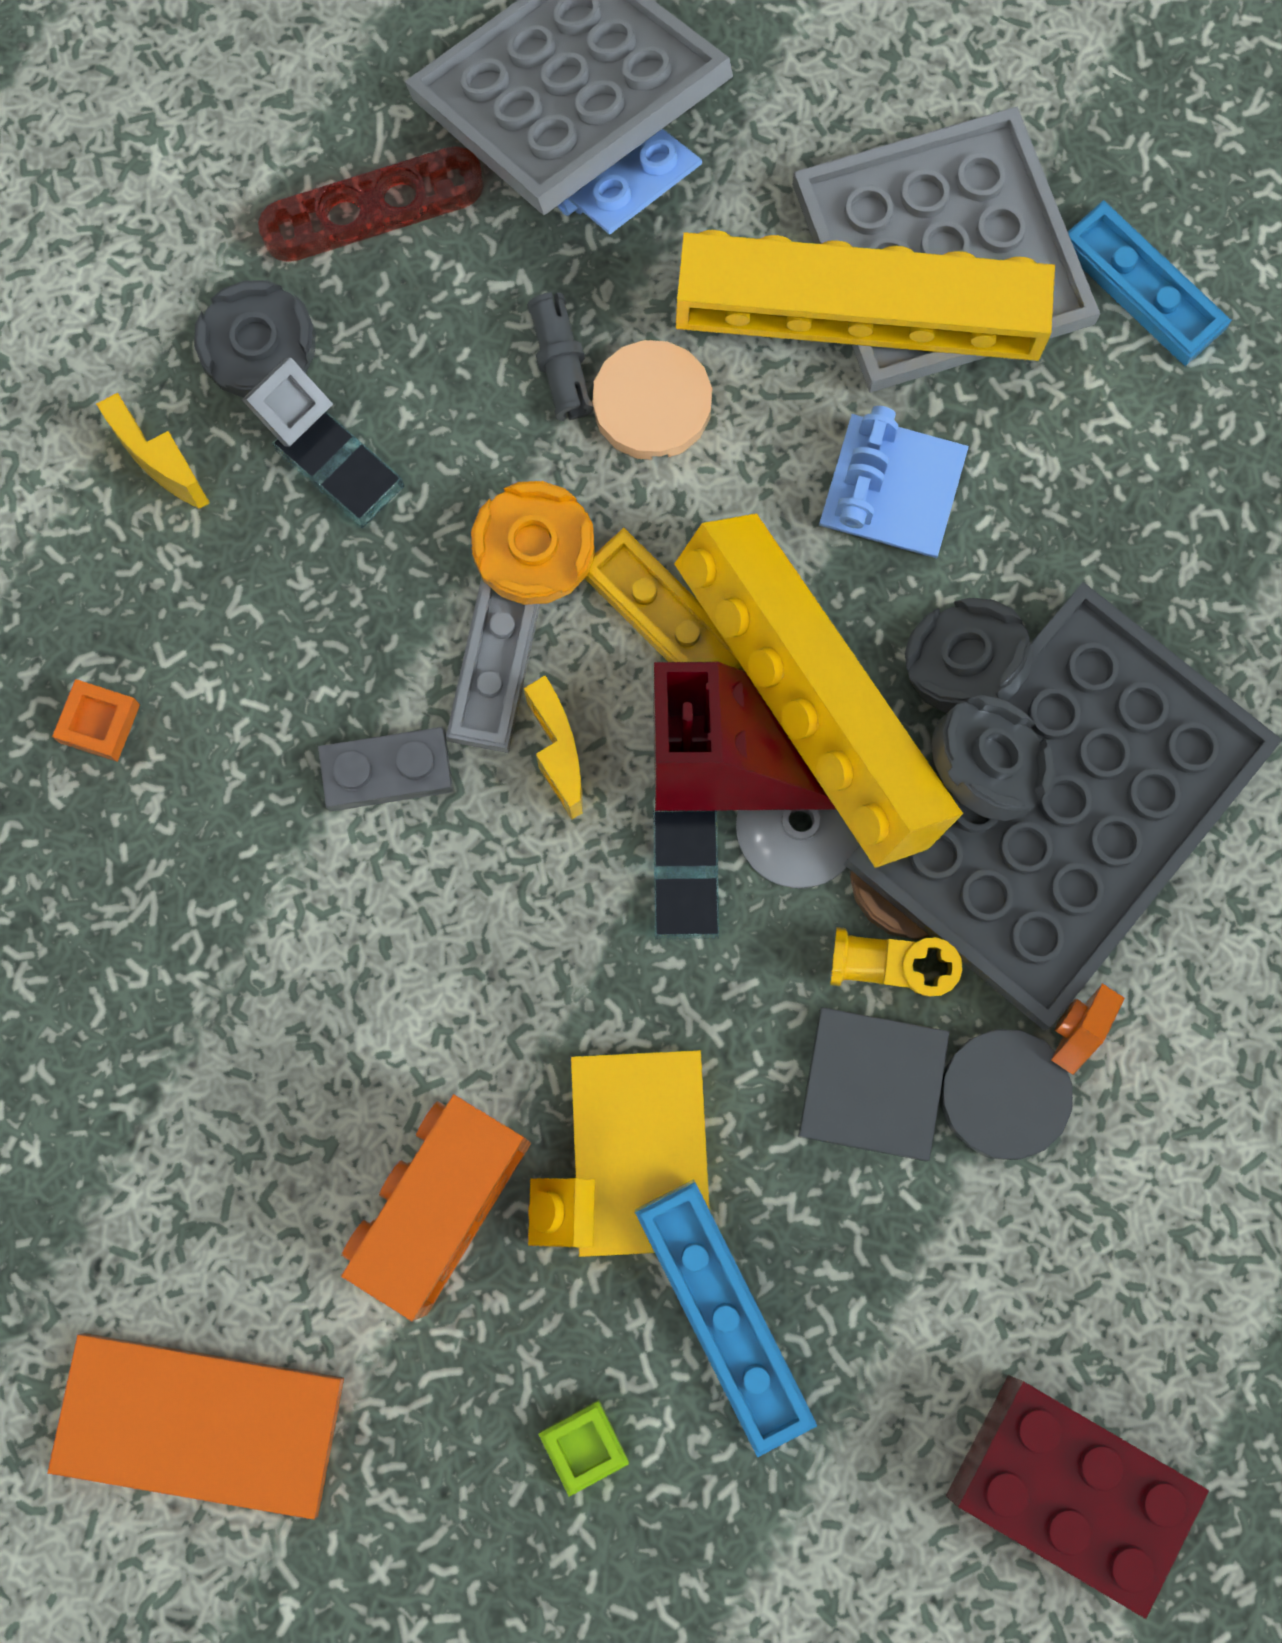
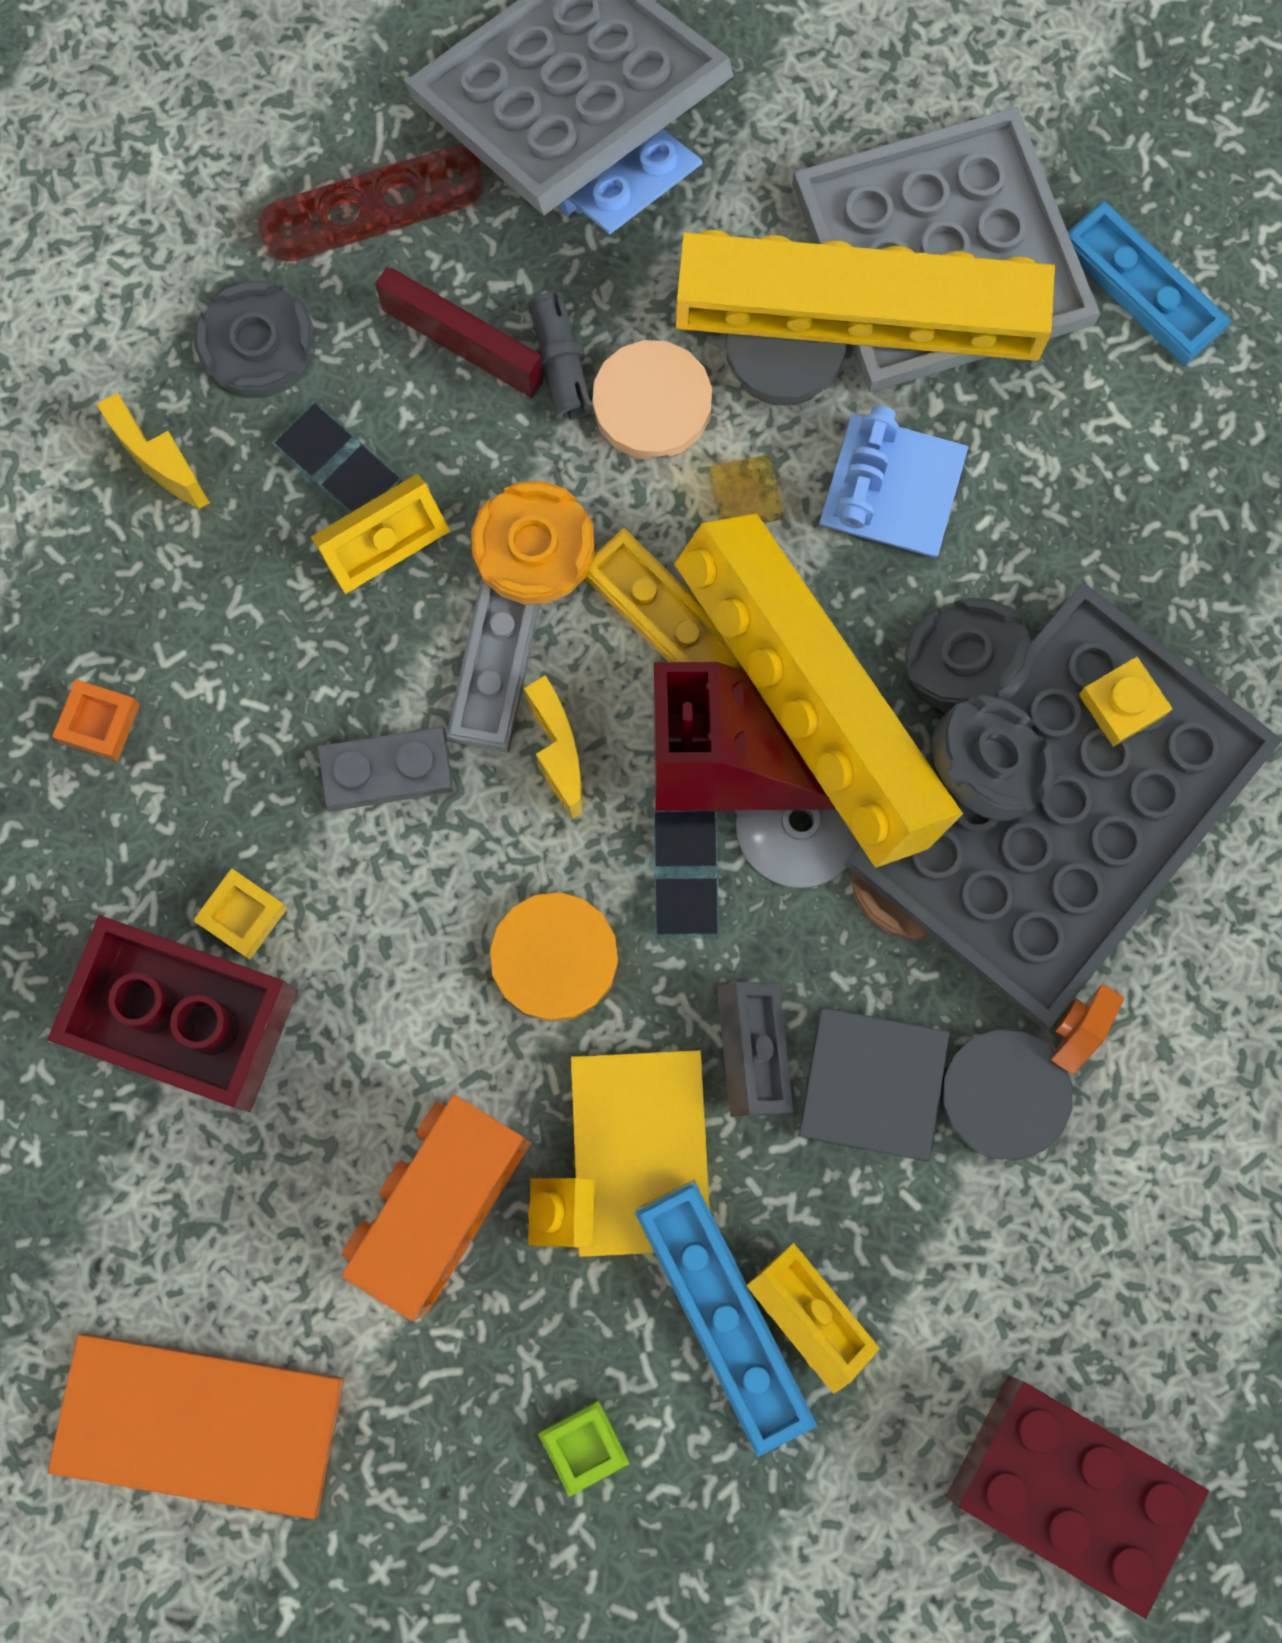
light grey tile [242,357,333,446] -> none
yellow connector [830,927,962,996] -> none
none -> dark red brick [47,915,298,1113]
none -> yellow plate [193,868,288,960]
none -> yellow plate [311,474,450,594]
none -> dark red tile [375,267,543,398]
none -> light orange tile [490,892,618,1022]
none -> clear yellow plate [709,454,783,523]
none -> flat silver plate [717,982,794,1117]
none -> dark grey tile [727,334,846,405]
none -> yellow plate [746,1243,880,1394]
none -> yellow plate [1078,656,1173,747]

